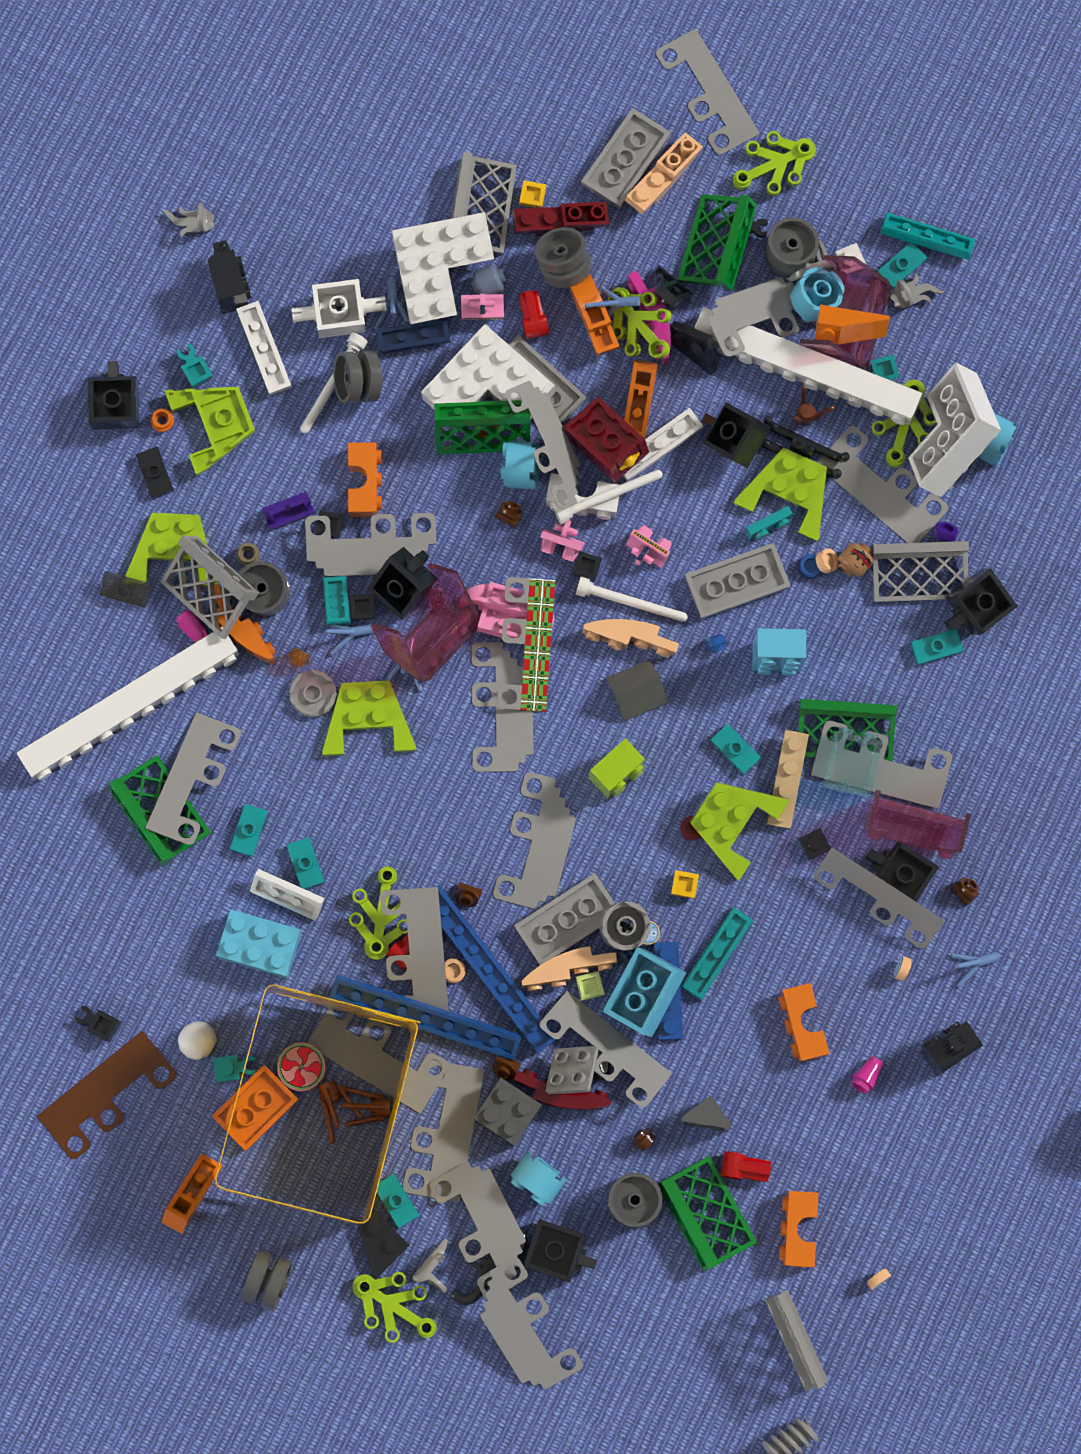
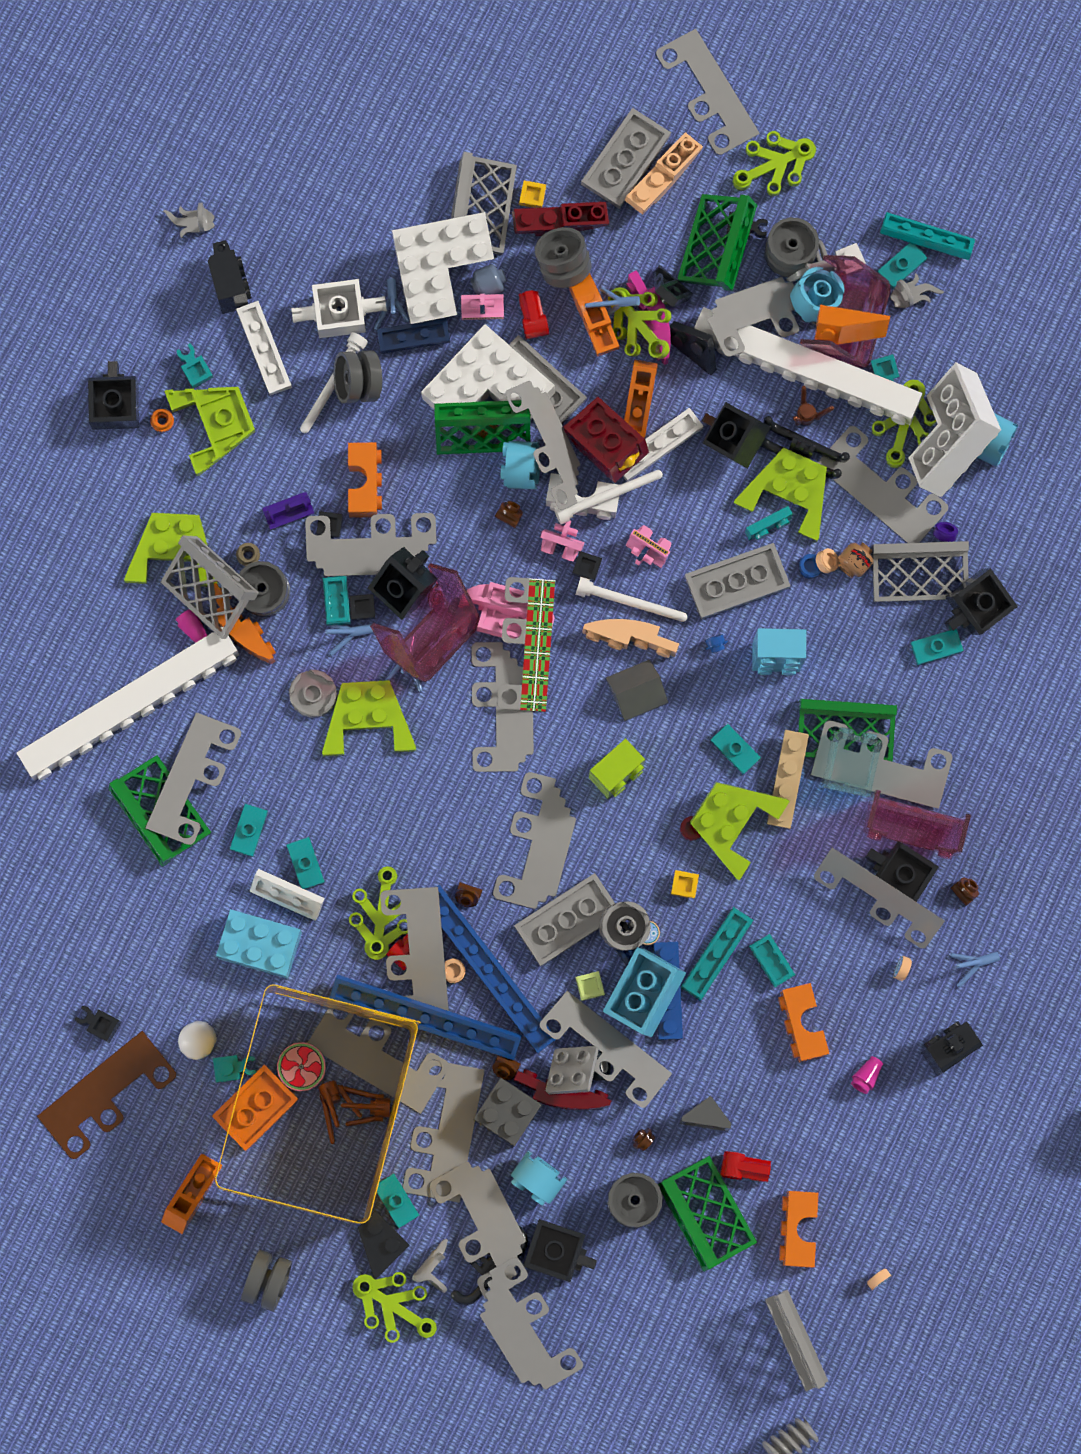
clear smoke plate [100,571,151,608] -> none
black plate [135,446,174,499] -> none
clear orange plate [287,648,310,668] -> none
light nougat slope [522,946,617,991] -> none
black plate [798,828,831,861] -> none
none -> teal plate [749,934,795,988]

